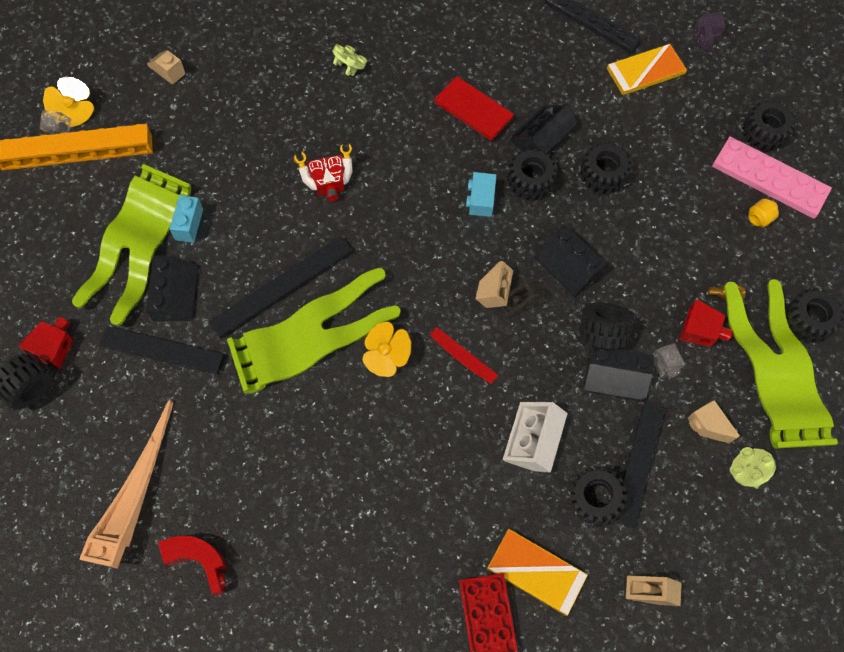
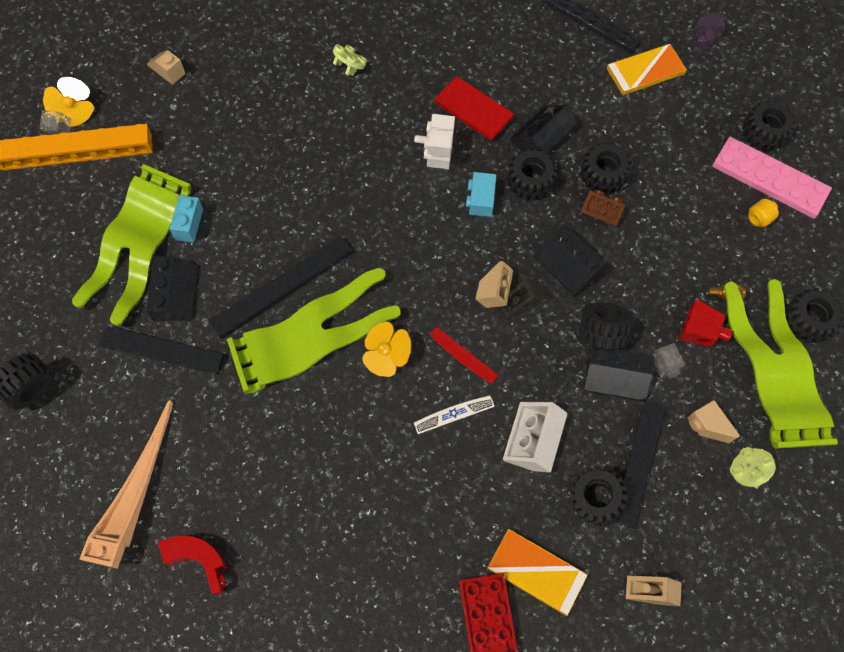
red torso [18,317,73,369] -> none
torso [294,144,353,201] -> none
none -> white brick [414,114,455,169]
none -> white sticker [414,396,494,434]
none -> reddish brown bracket [581,189,625,227]

